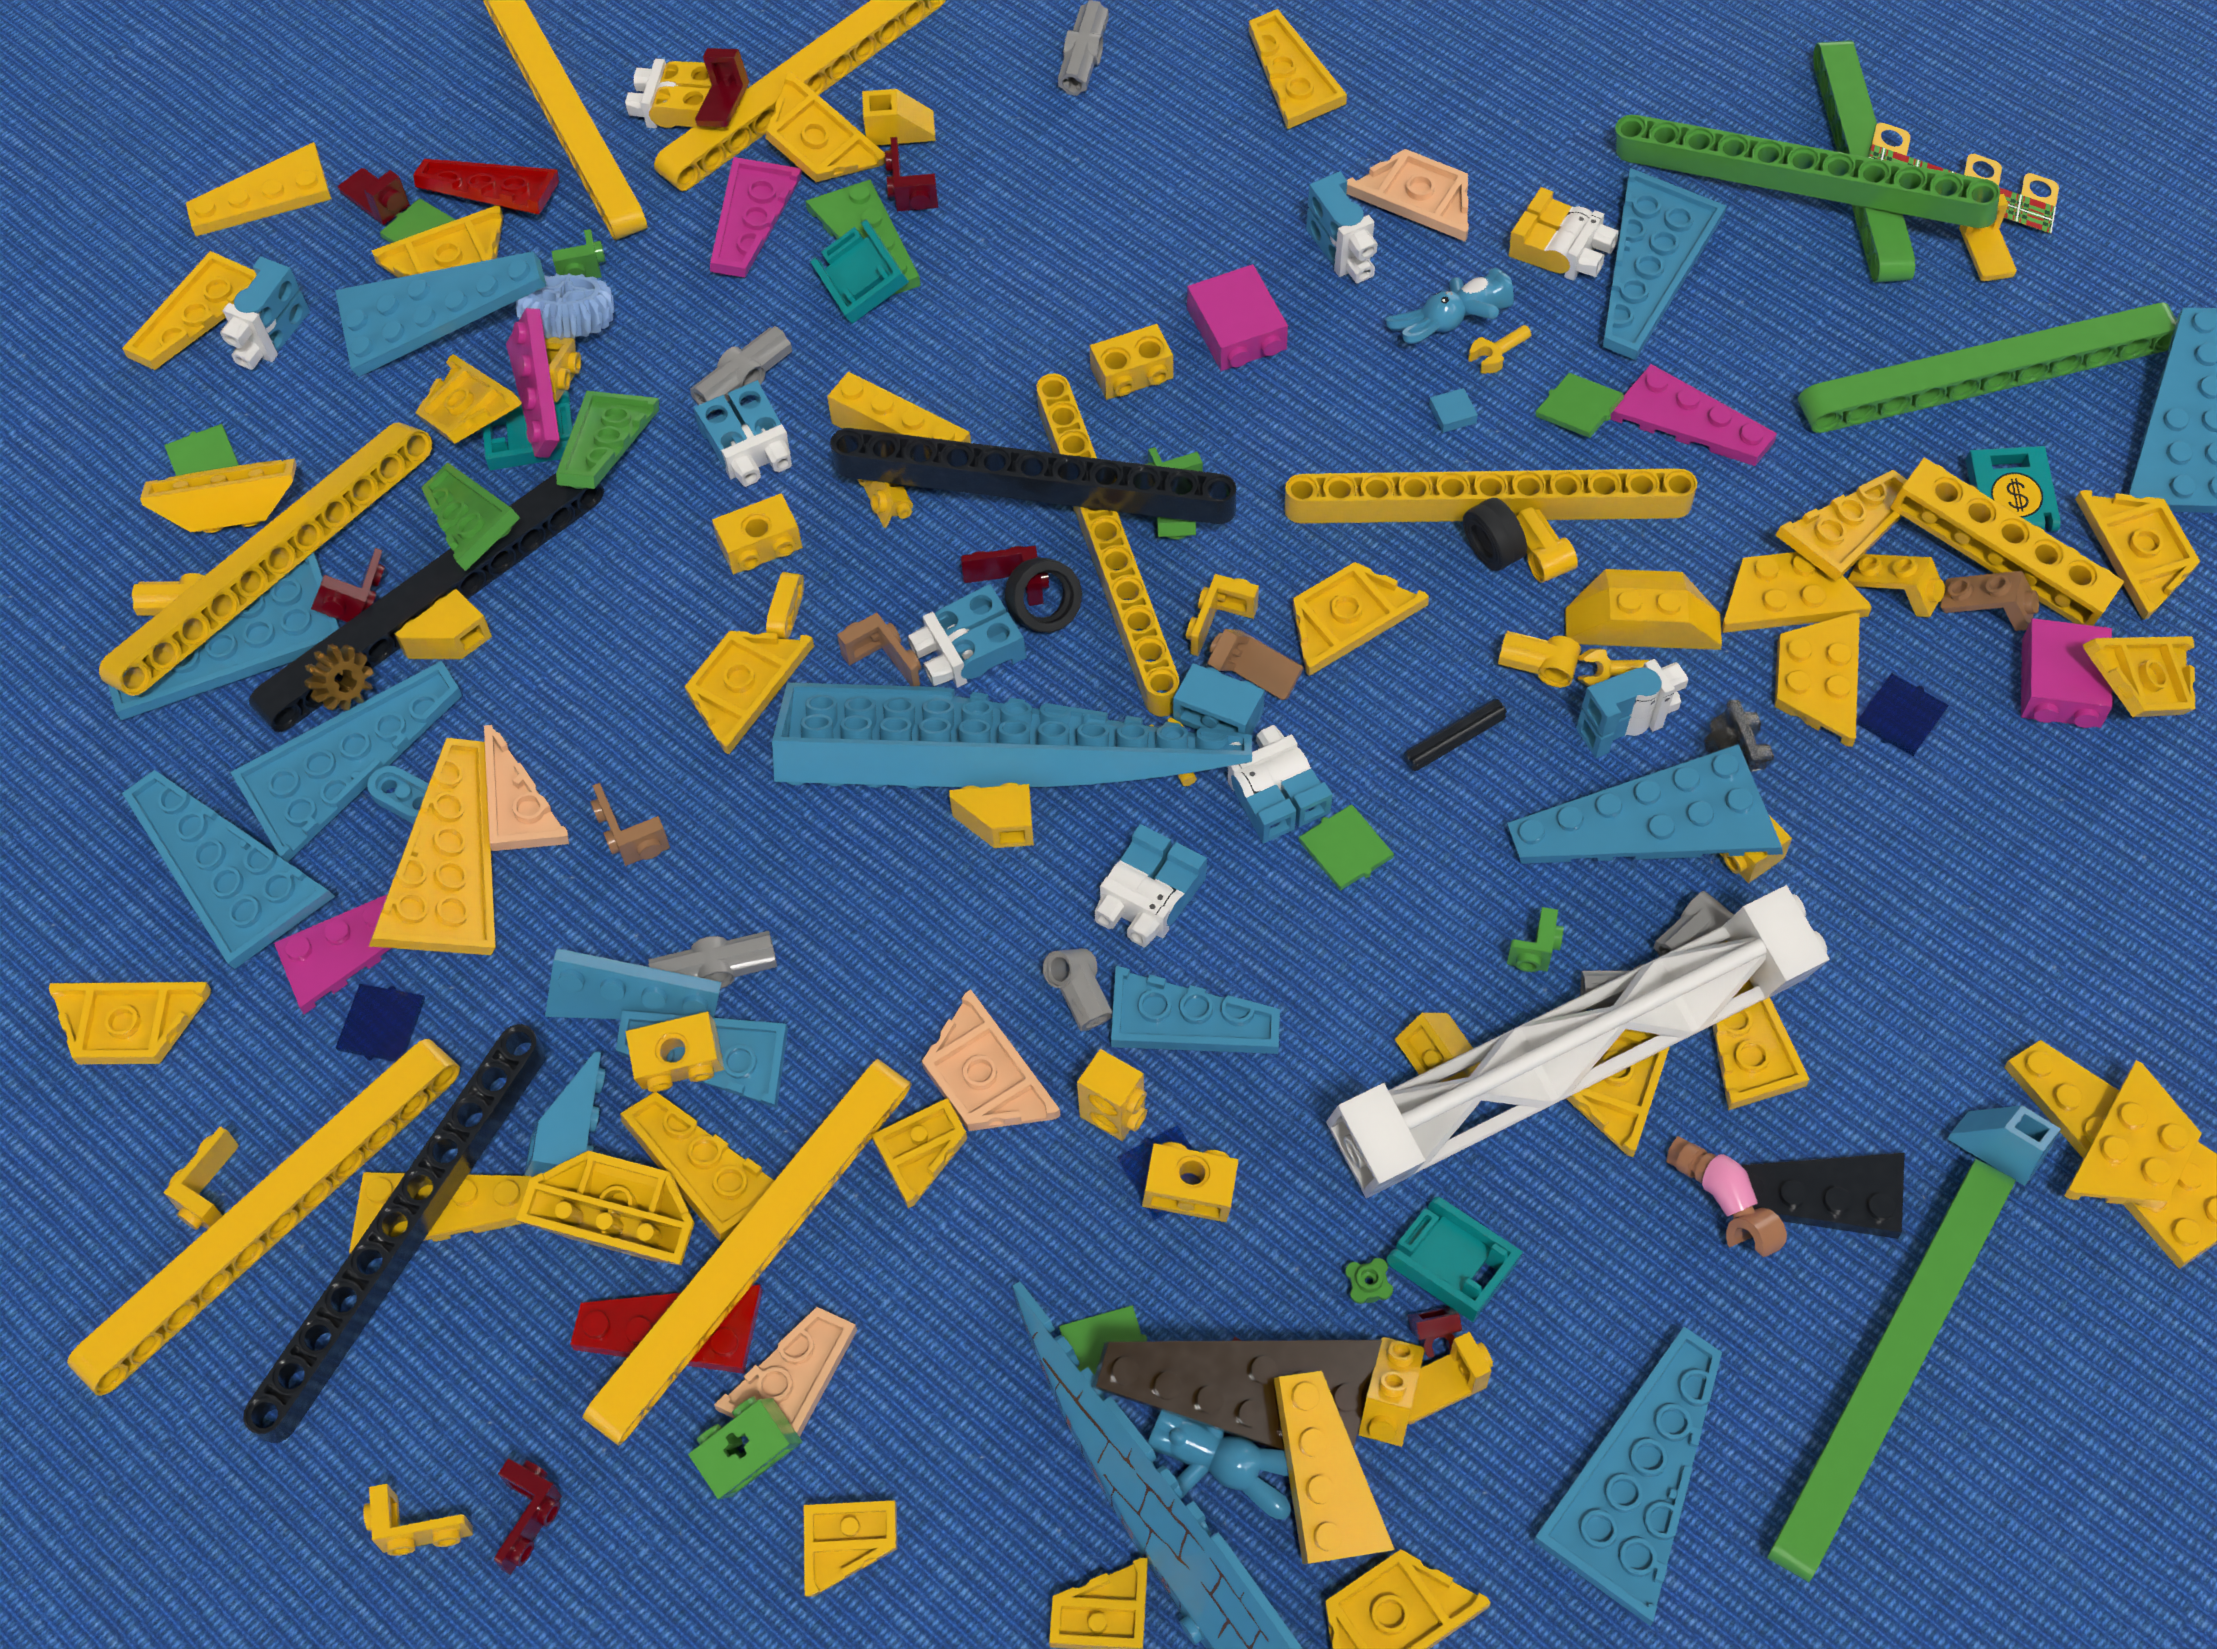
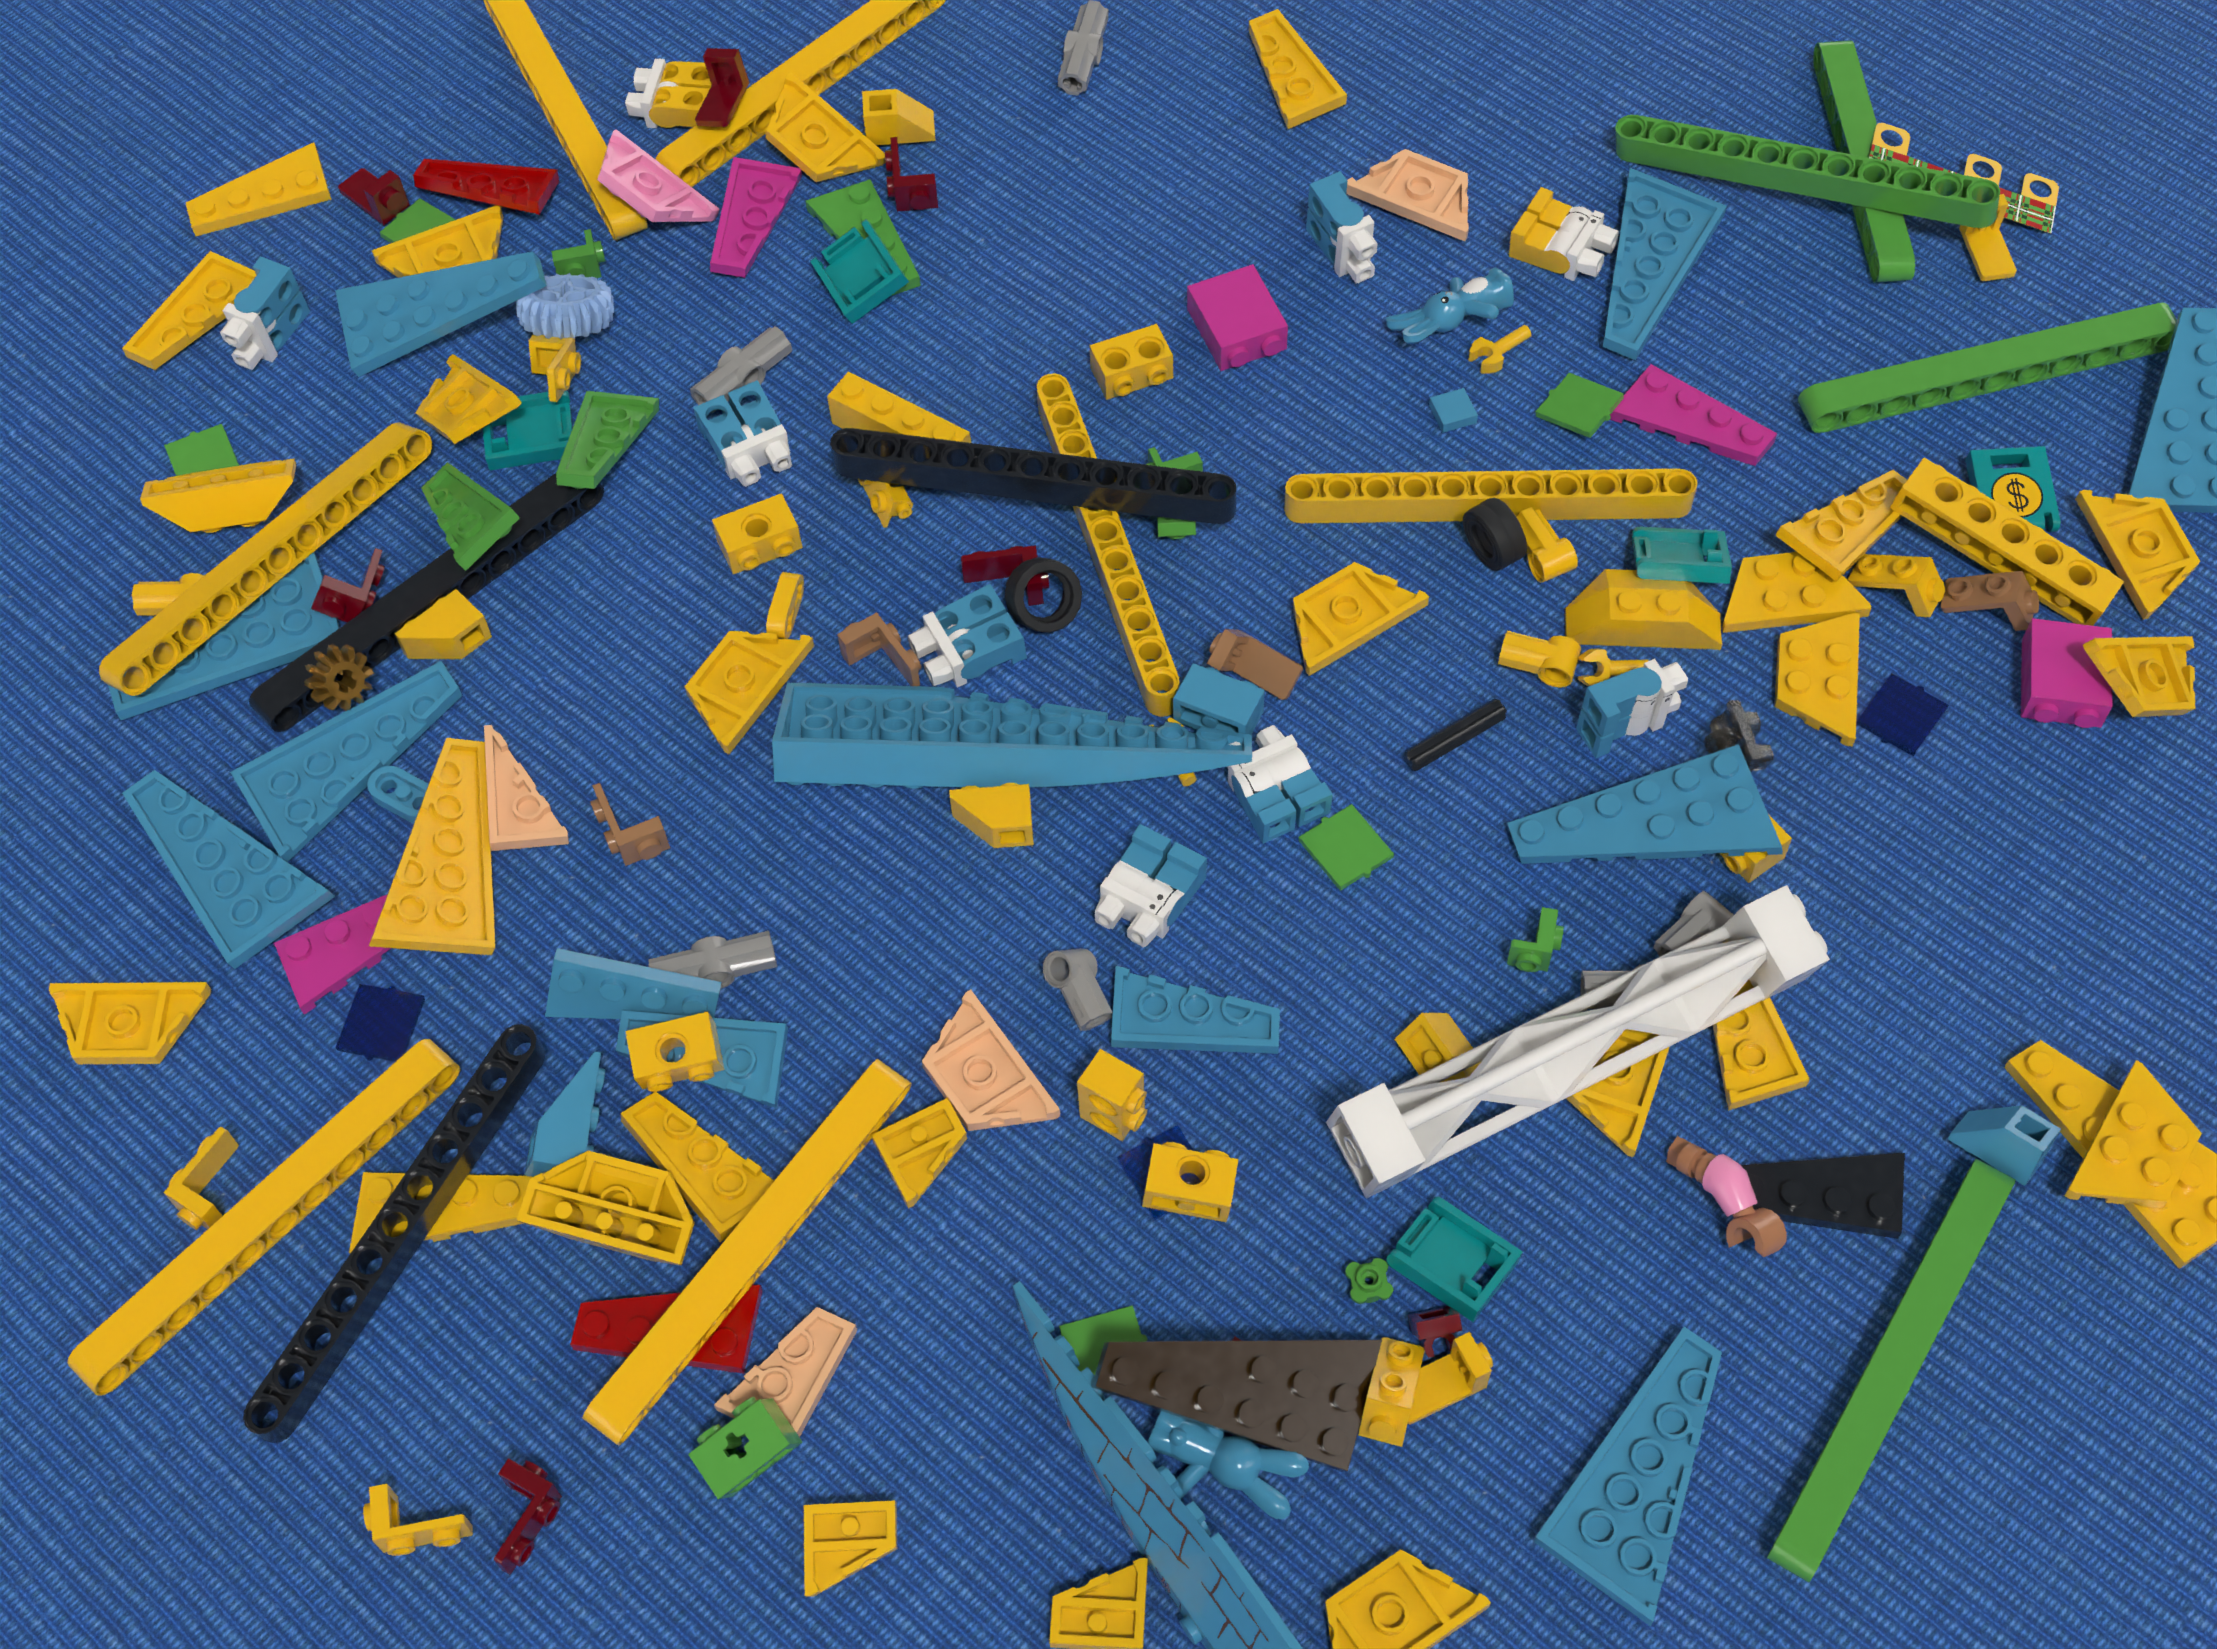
dark pink wing [506,308,560,457] -> none
yellow bracket [1186,574,1259,656] -> none
yellow wing [1274,1371,1395,1564] -> none
none -> bright pink wing [597,130,720,222]
none -> teal container [1632,527,1732,584]

